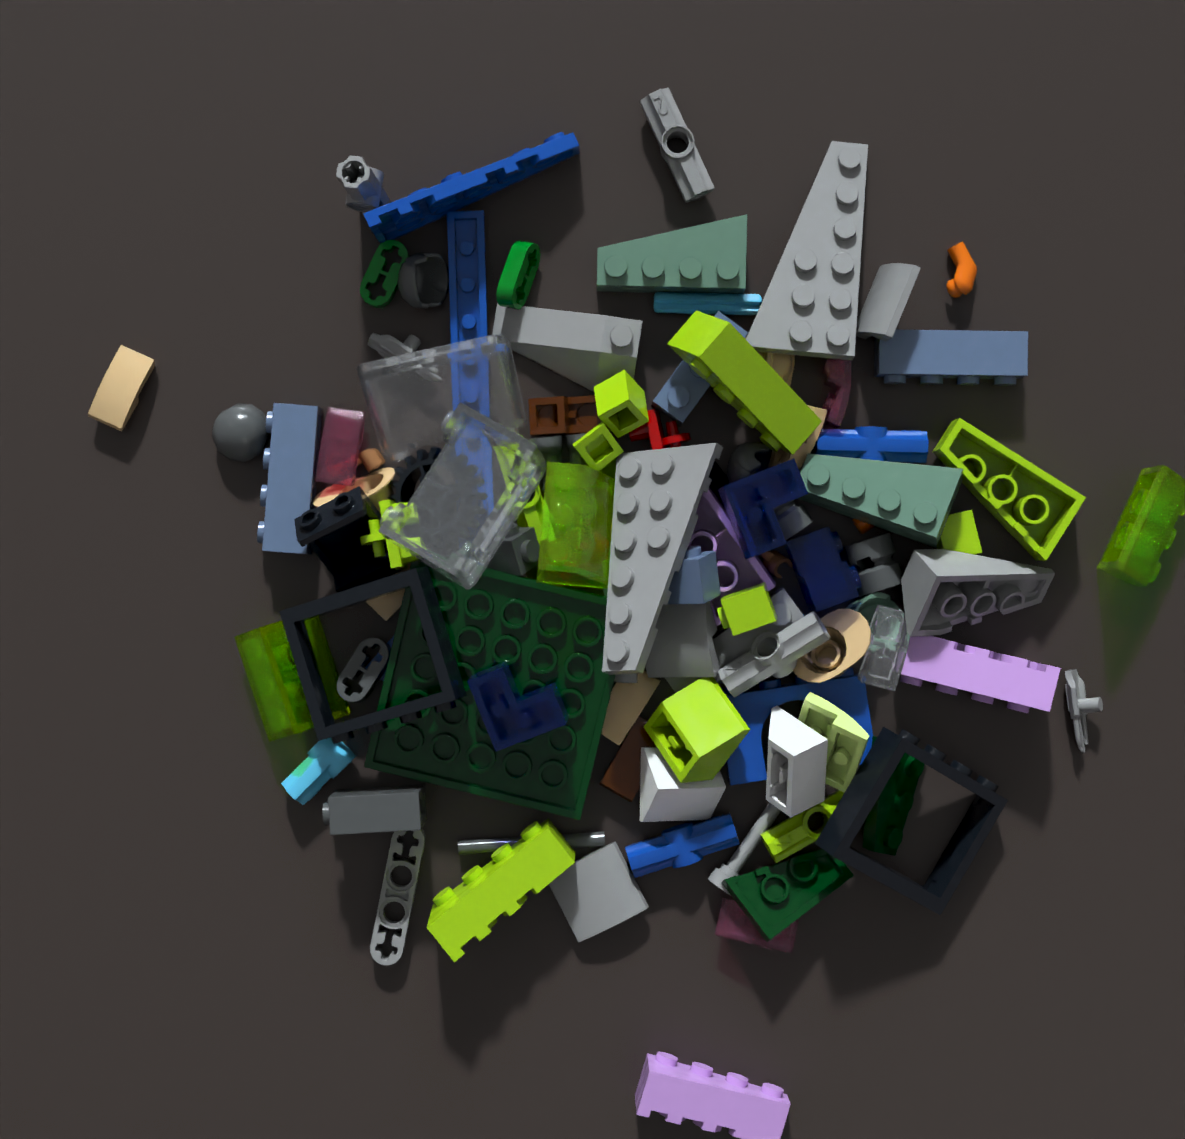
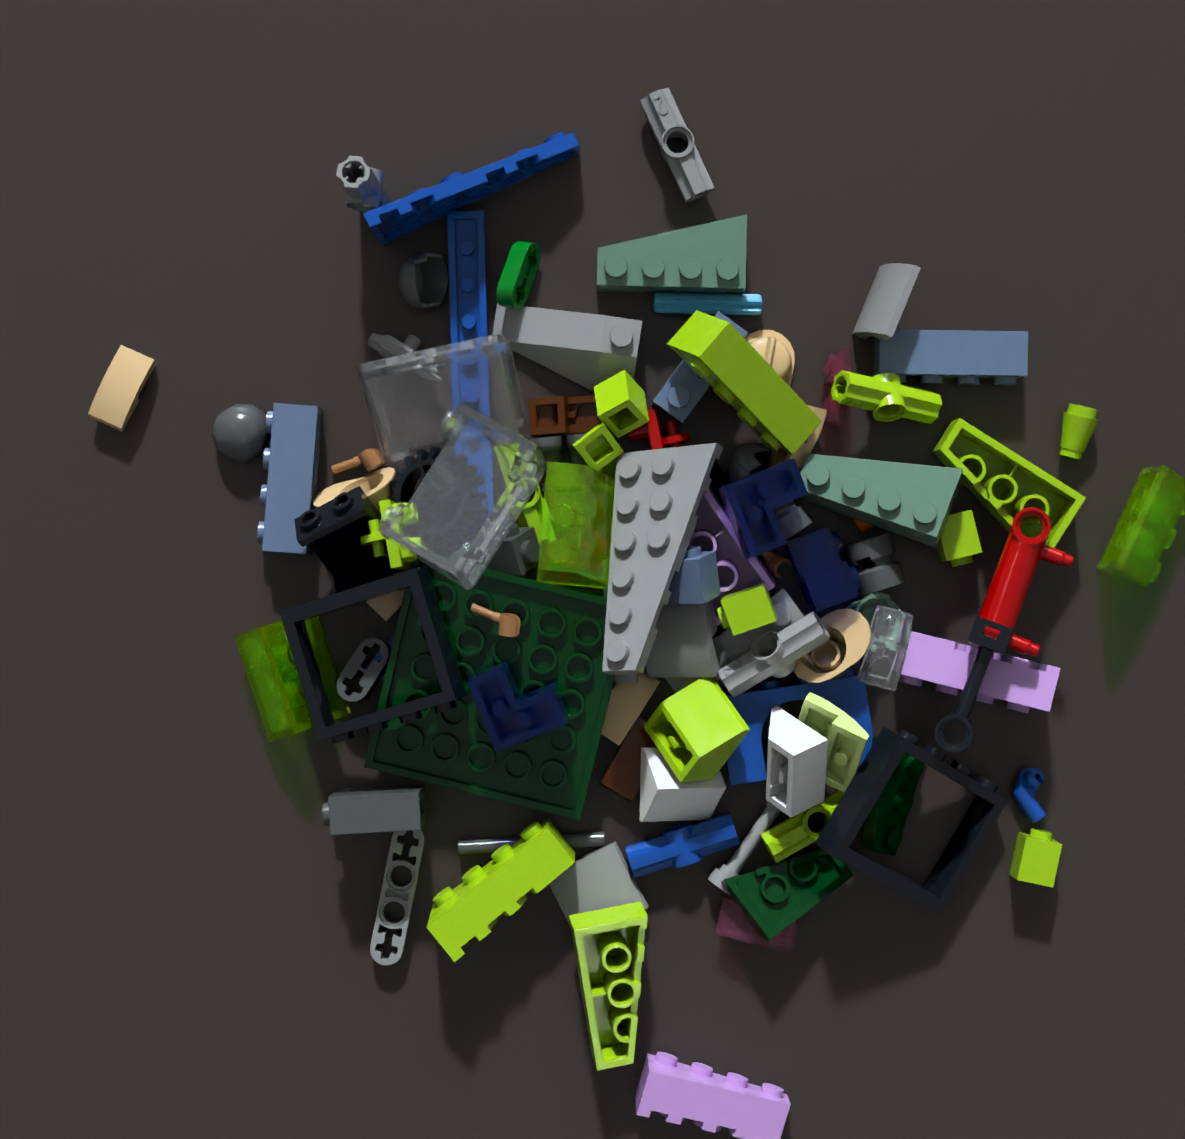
medium azure piece [281,737,356,805] -> none
clear pink slope [316,407,366,486] -> none
green beam [360,240,409,308] -> none
light grey wing [746,141,868,360] -> none
blue piece [814,426,929,463] -> none
light grey wedge [901,549,1055,637] -> none
orange arm [946,241,977,298] -> none
light grey piece [1065,669,1103,753] -> none
none -> medium nougat hand [470,603,521,637]
none -> lime wedge [569,901,648,1071]
none -> lime piece [831,370,942,424]
none -> red piece [934,507,1074,753]
none -> lime brick [1009,828,1063,888]
none -> blue arm [1013,768,1046,824]
none -> lime cone [1059,403,1099,459]

